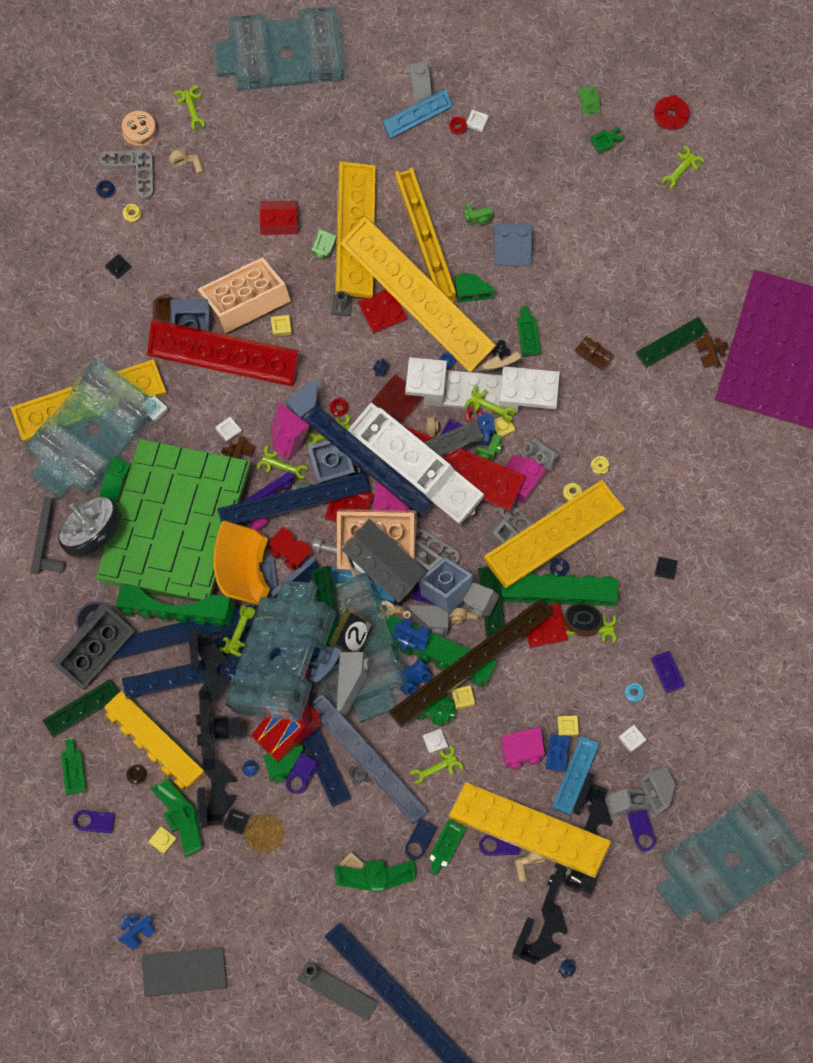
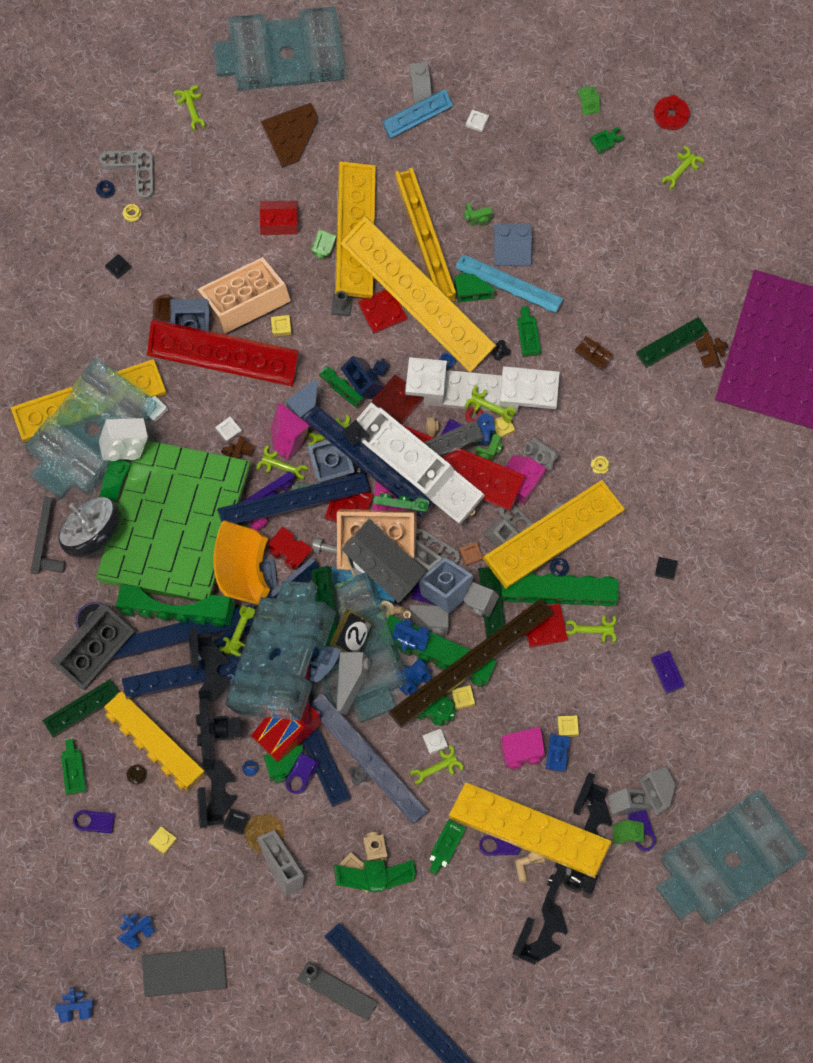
light nougat head [122,111,156,146] -> none
green plate [150,779,203,858] -> none
tan plate [169,150,204,175] -> none
red plate [330,398,348,417] -> none
dark blue piece [405,819,437,860] -> none
tan plate [448,608,479,624] -> none
red plate [449,116,467,134] -> none
tan slope [476,352,521,372] -> none
dark azure plate [552,736,599,816] -> none
dark blue plate [558,959,576,979] -> none
light yellow plate [563,483,582,501] -> none
tile [564,603,603,637] -> none
white plate [618,725,646,753] -> none
medium azure plate [625,683,644,702] -> none
none -> blue hips [55,987,93,1023]
none -> white brick [99,418,148,461]
none -> light grey slope [257,830,304,896]
none -> reddish brown plate [261,103,318,168]
none -> green hinge [319,366,363,409]
none -> dark blue brick [340,356,384,399]
none -> black plate [341,420,369,447]
none -> tan brick [363,832,387,861]
none -> green hinge [373,493,429,512]
none -> medium azure plate [455,254,564,312]
none -> nougat tile [459,542,483,566]
none -> bright green bracket [613,820,644,845]

